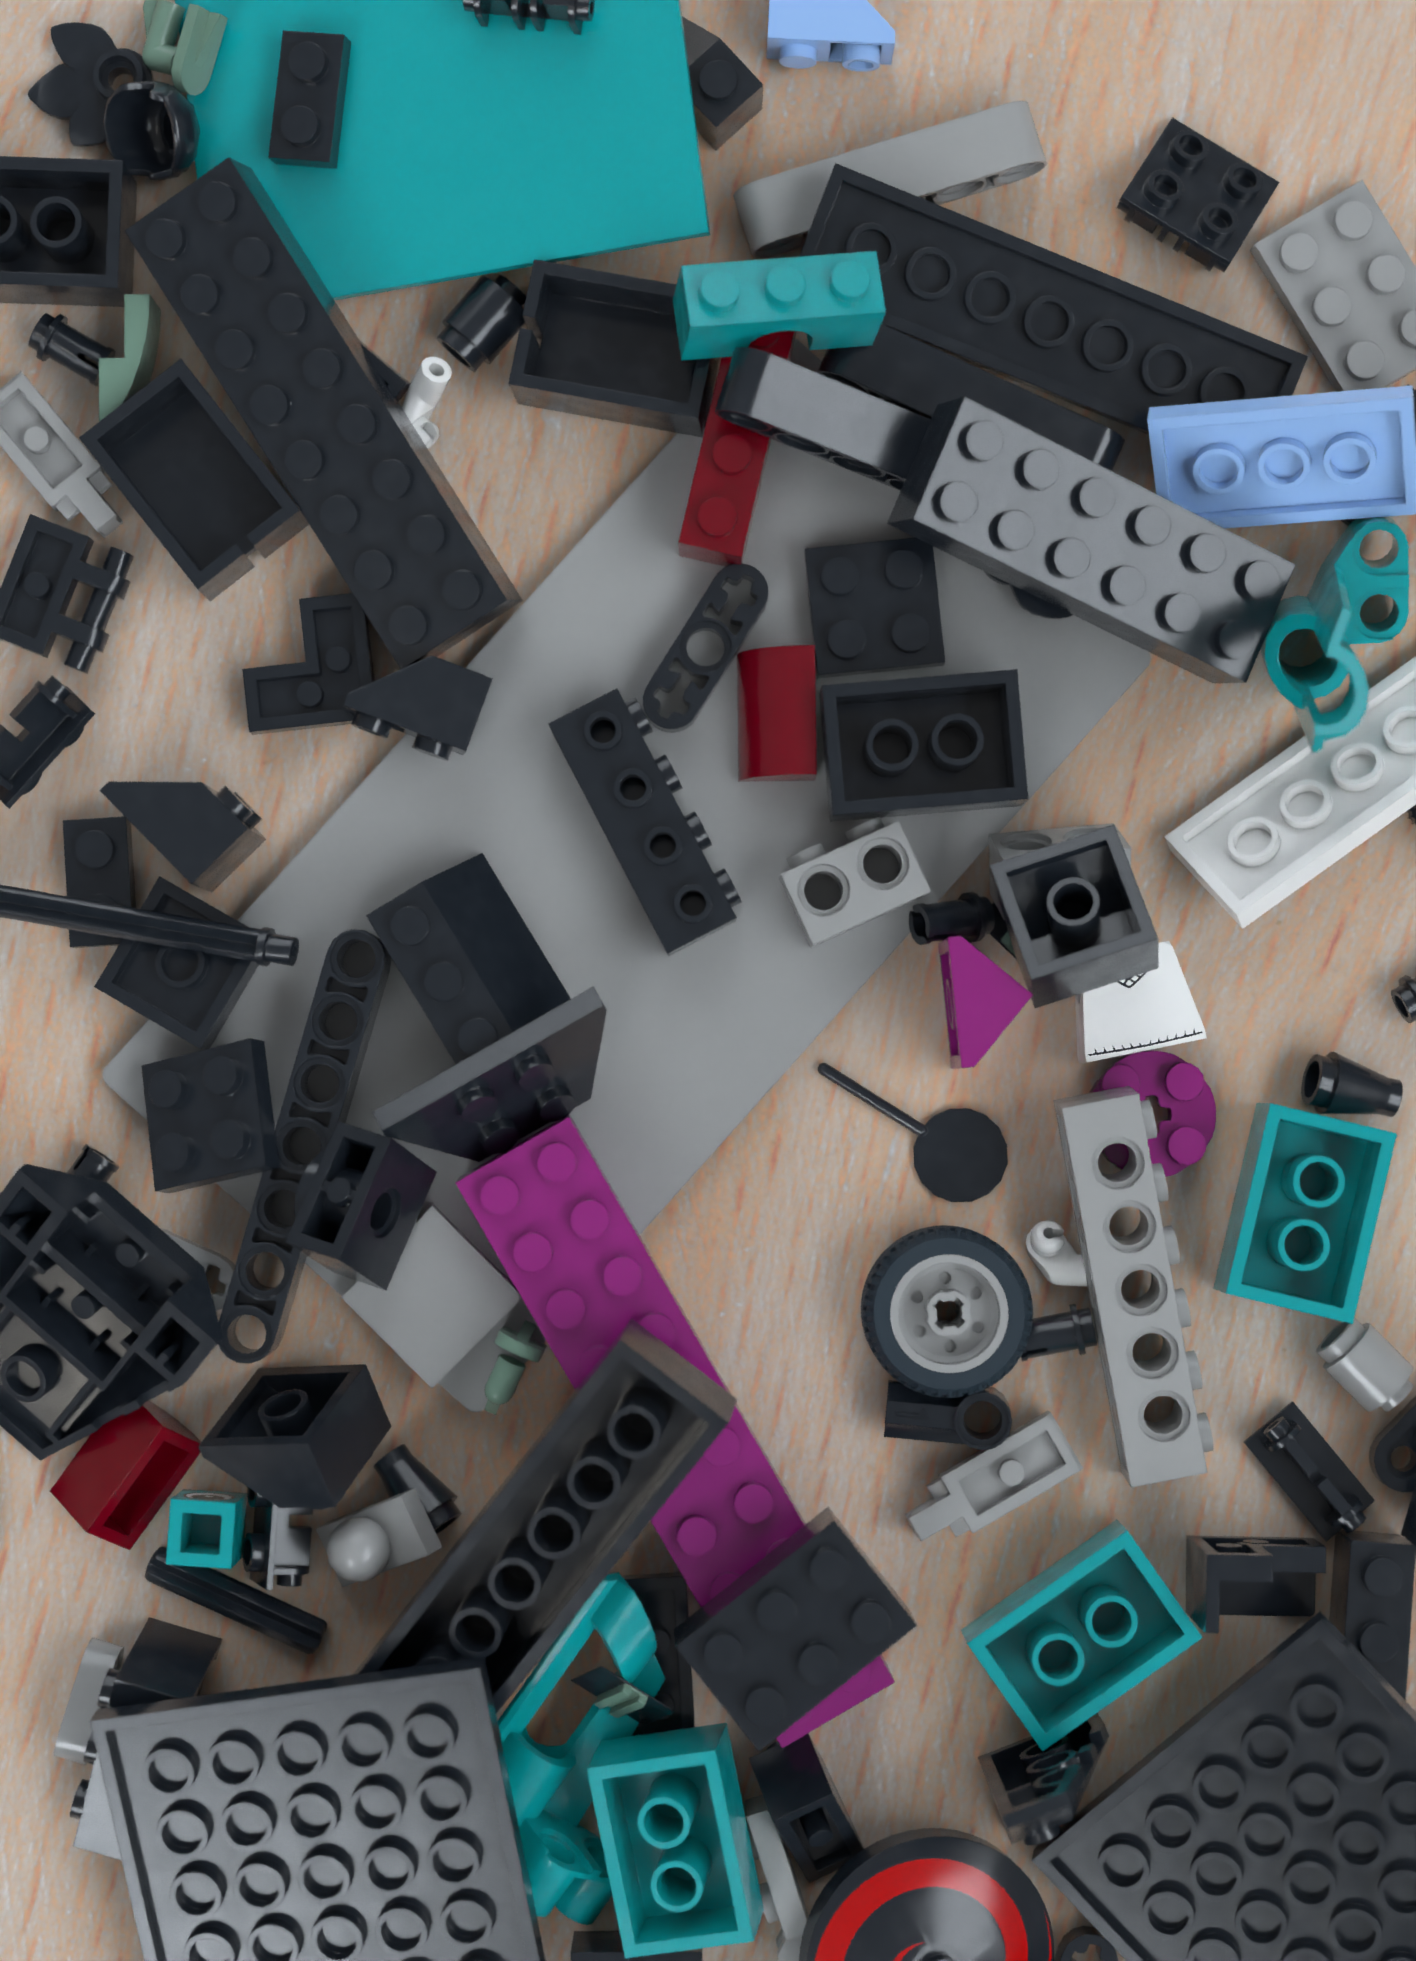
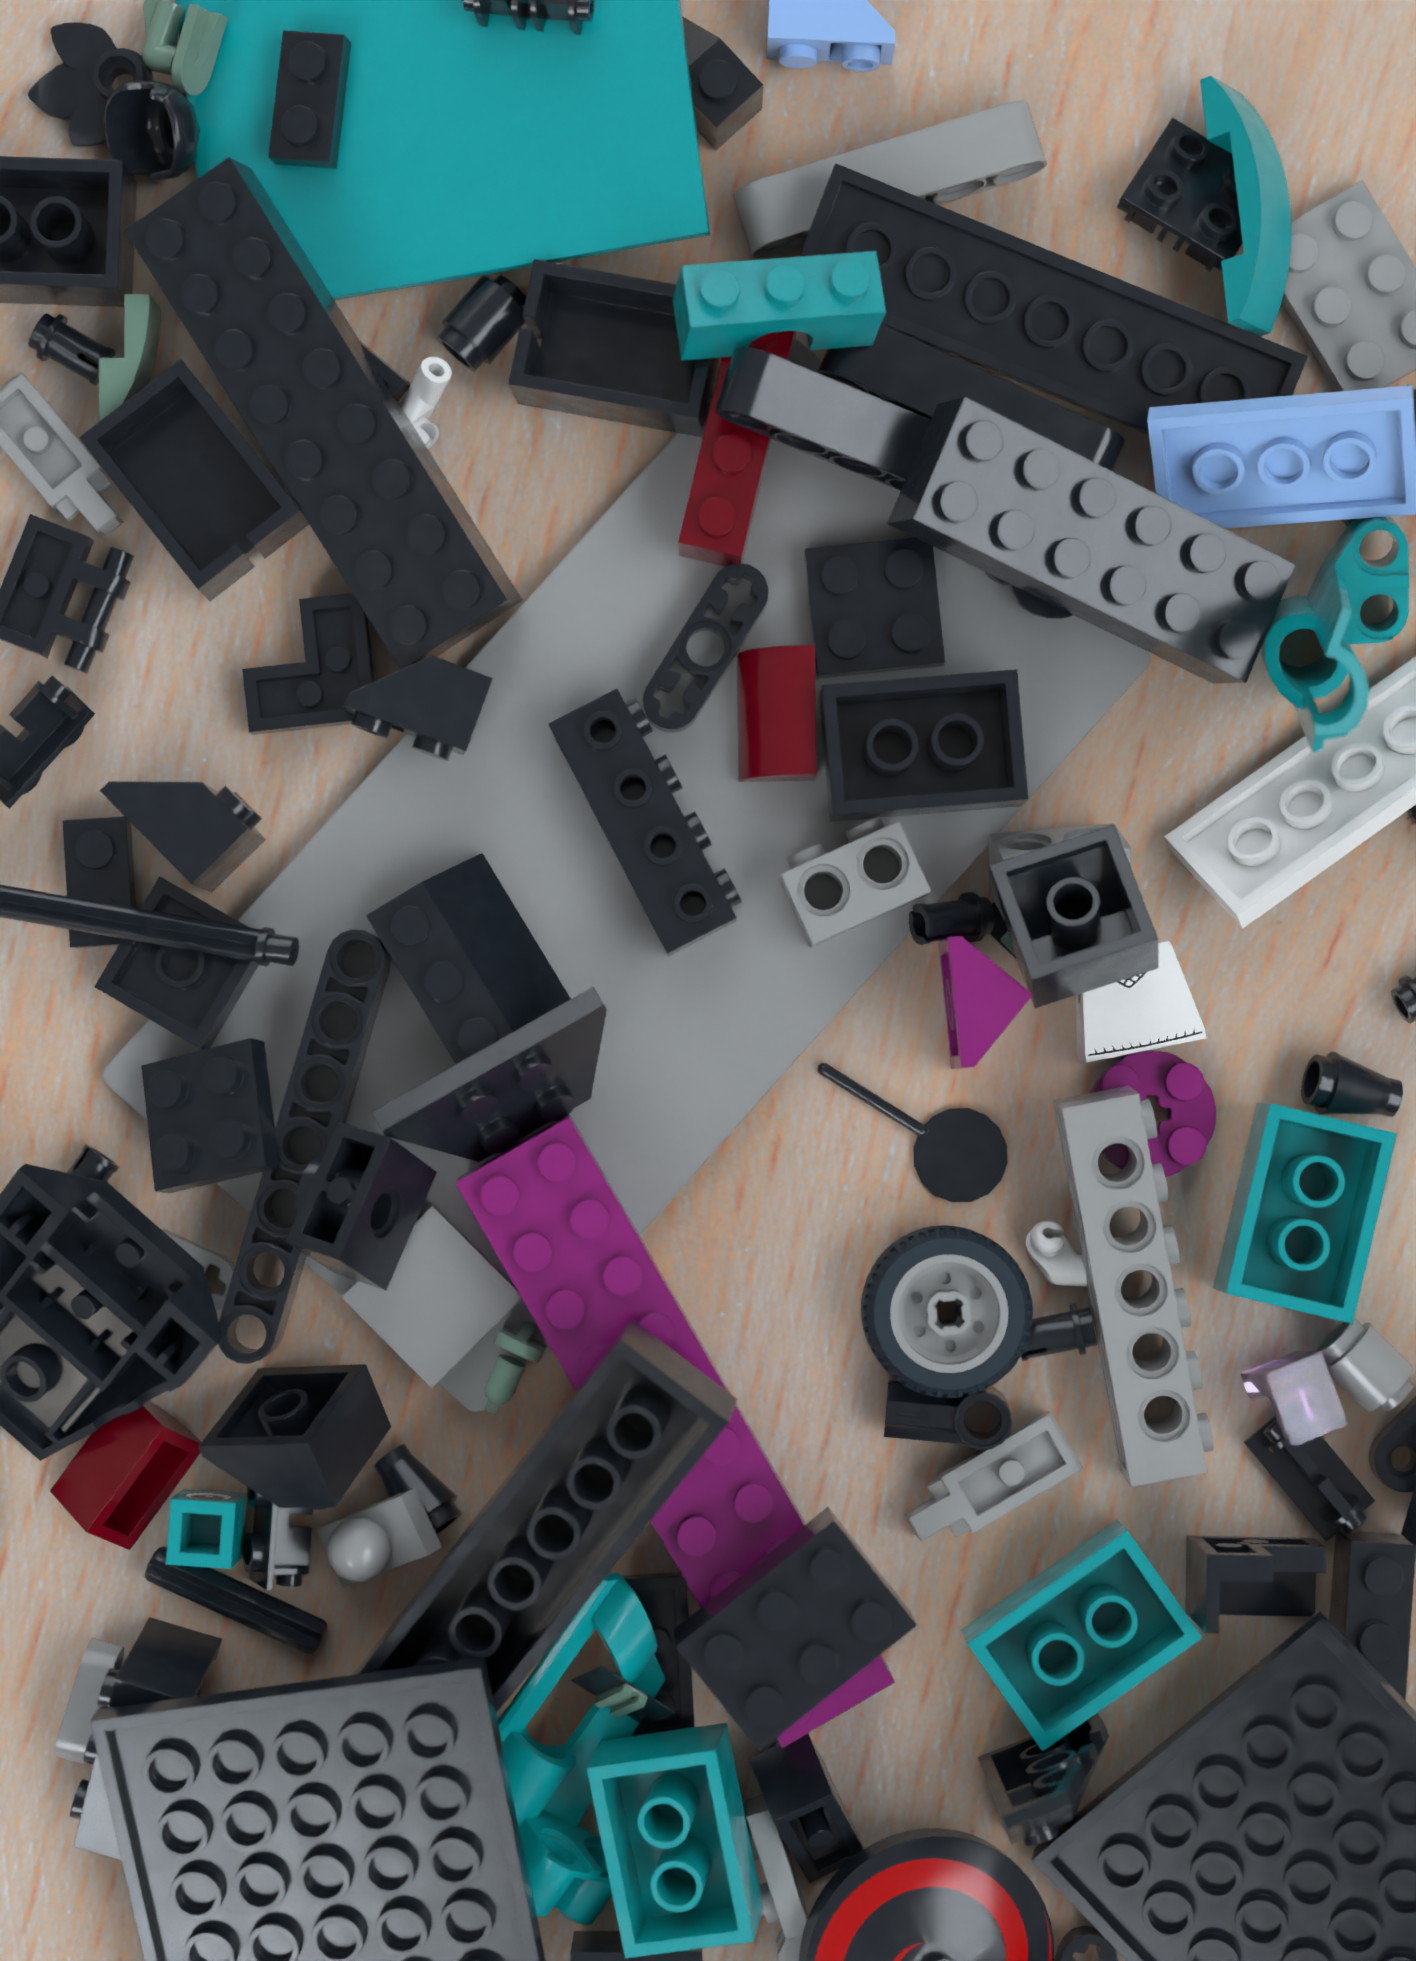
none -> teal slope [1200,76,1291,336]
none -> panel [1240,1351,1349,1446]

